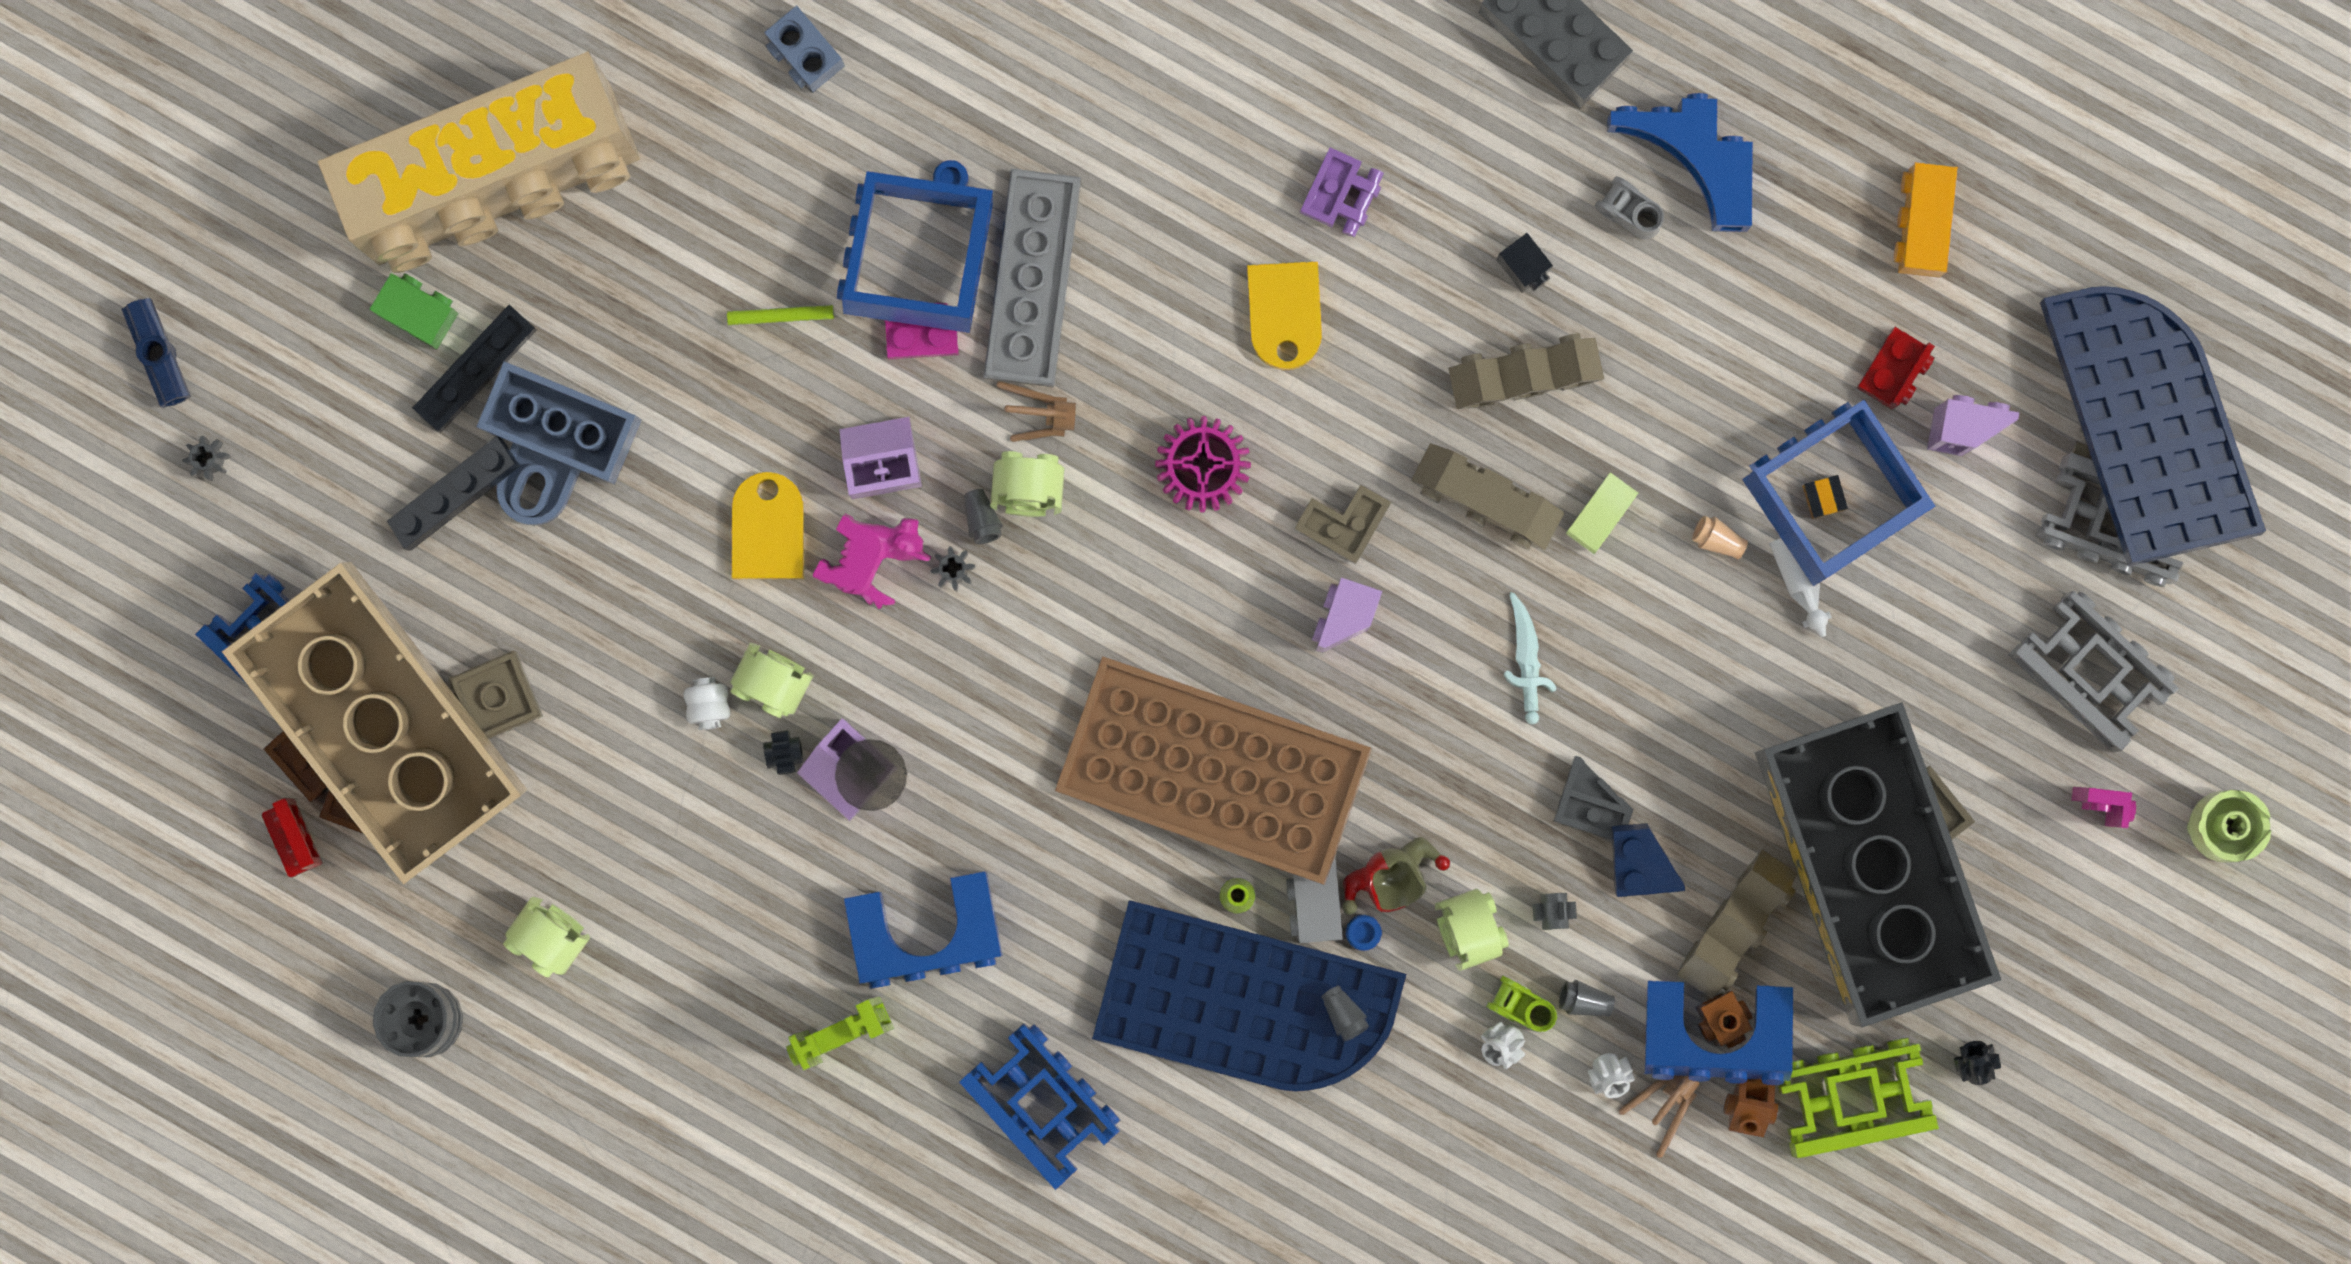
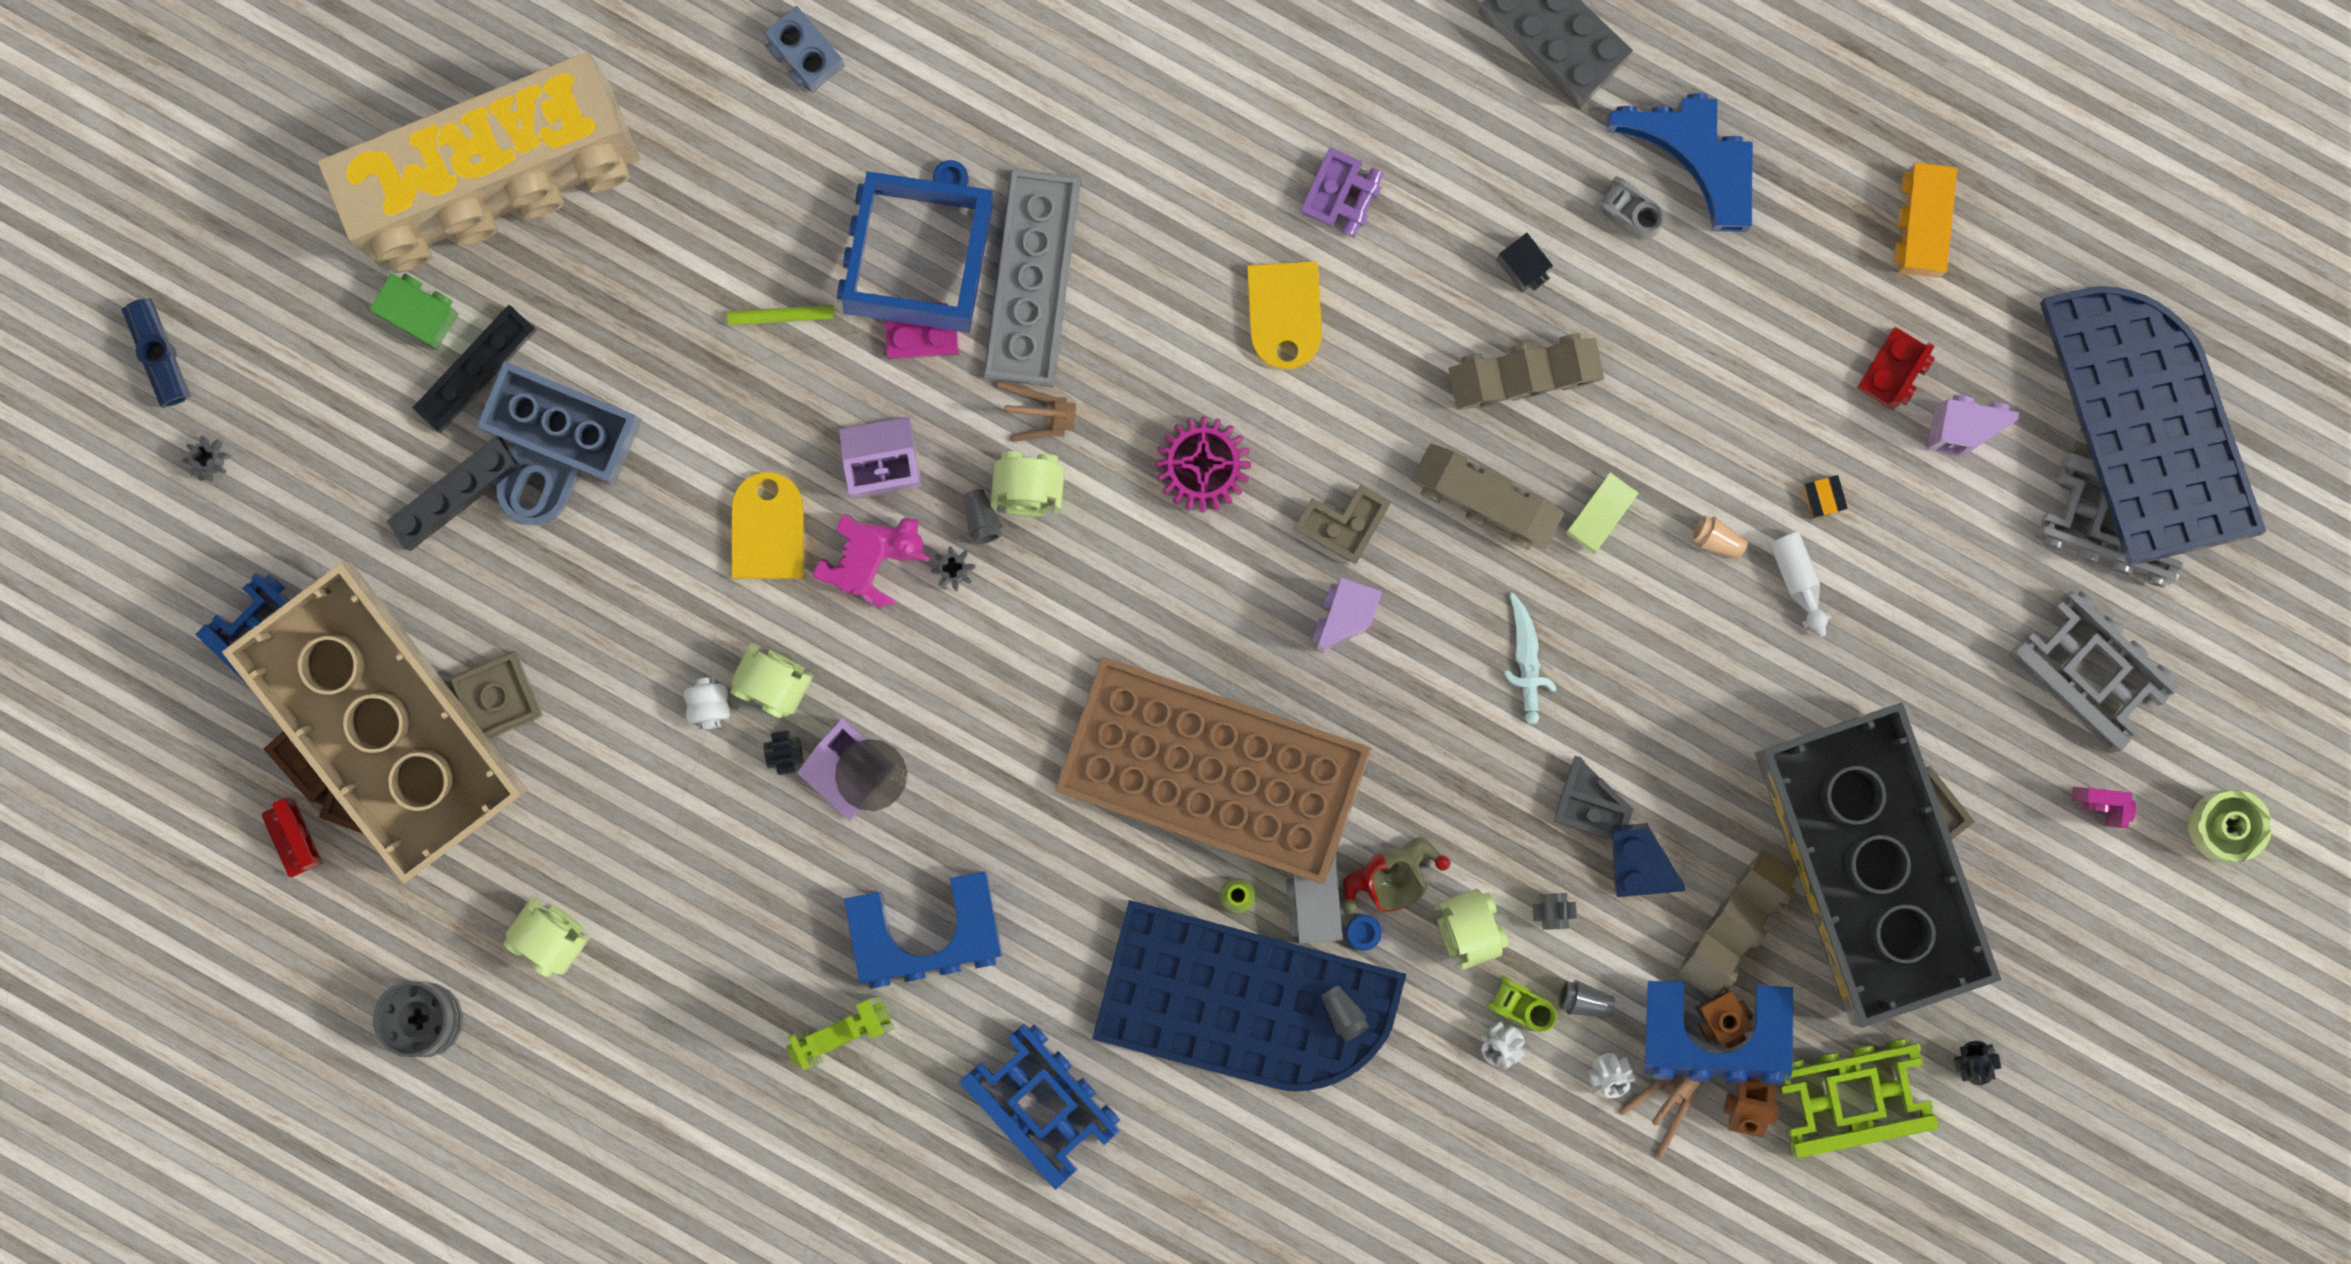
blue window [1742,400,1936,586] -> none

